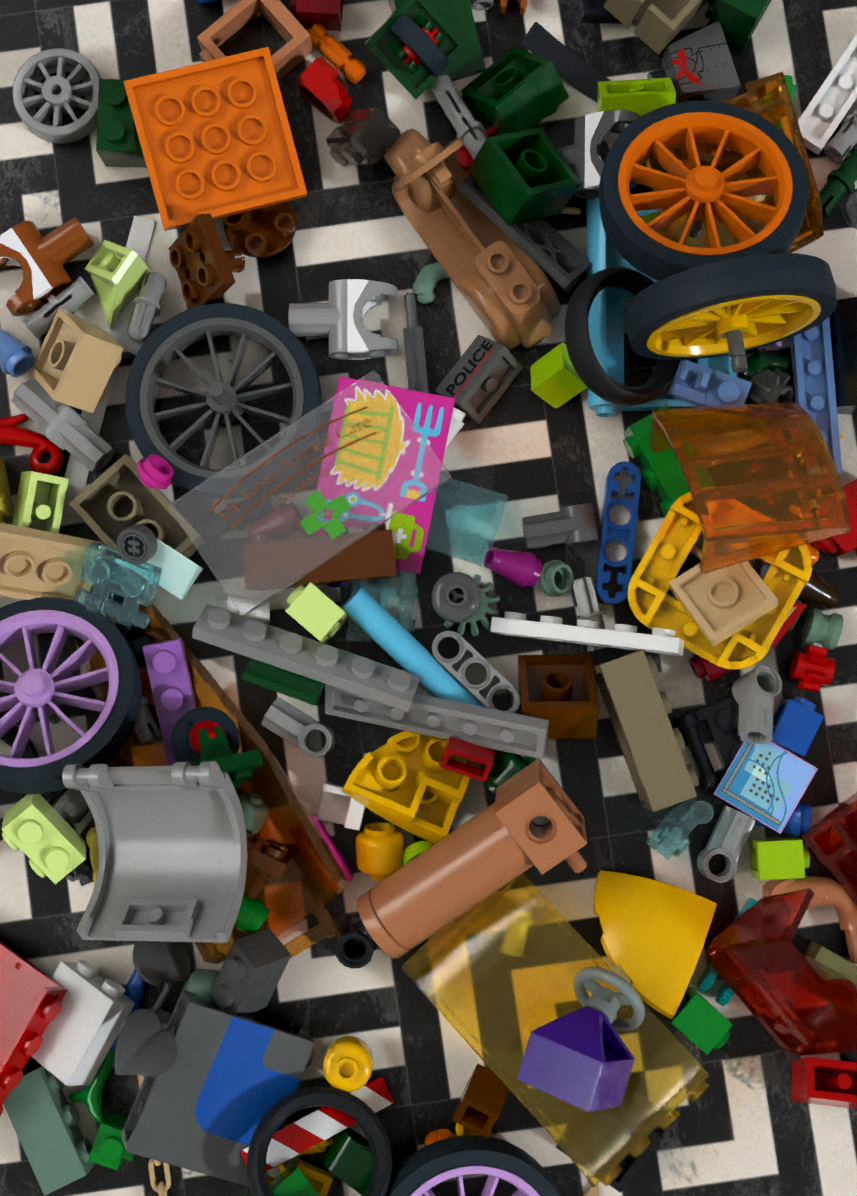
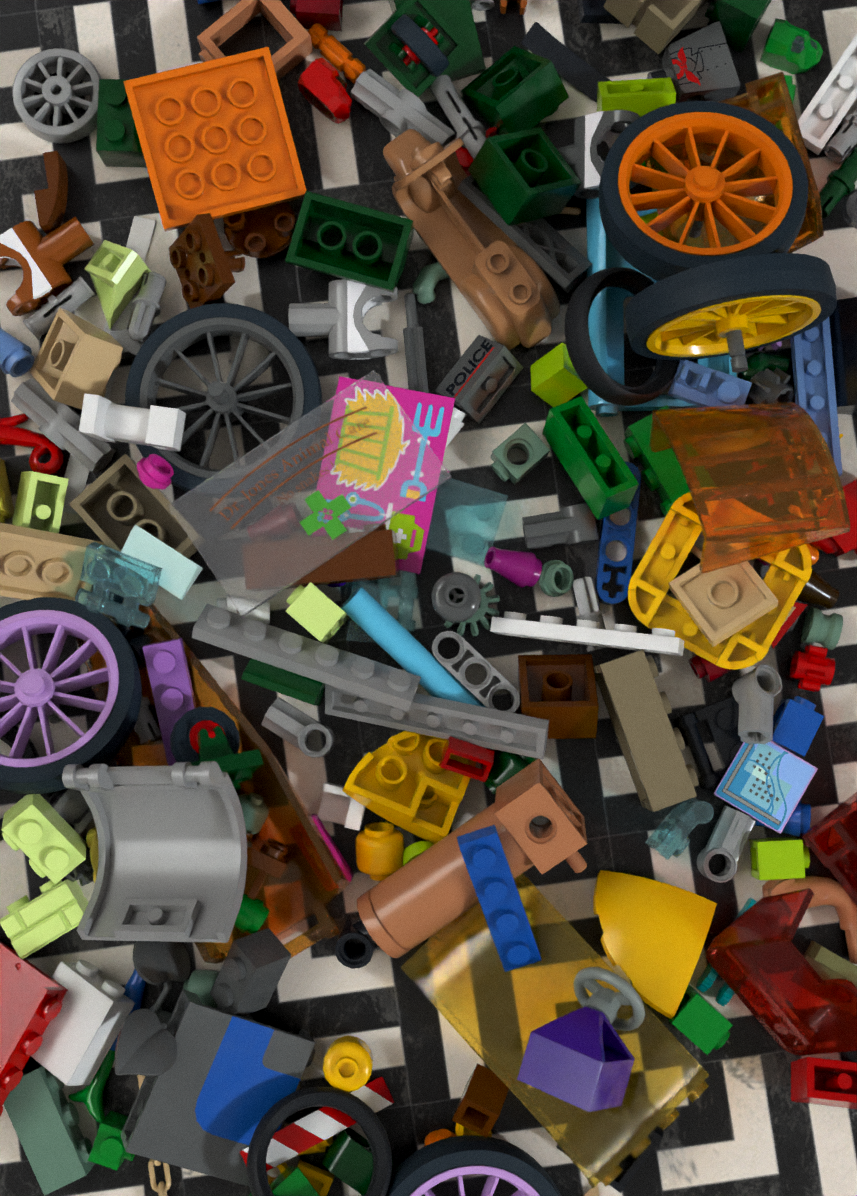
dark grey tile [116,524,158,565] -> none
clear smoke brick [326,108,401,167] -> none
none -> yellowish green brick [0,879,89,959]
none -> reddish brown slope [34,151,68,235]
none -> white piece [78,393,186,451]
none -> dark green slope [285,191,414,293]
none -> light grey piece [351,68,455,147]
none -> blue plate [457,825,542,972]
none -> sand green brick [491,423,550,485]
none -> green brick [542,396,639,520]
none -> green rock [760,18,823,74]

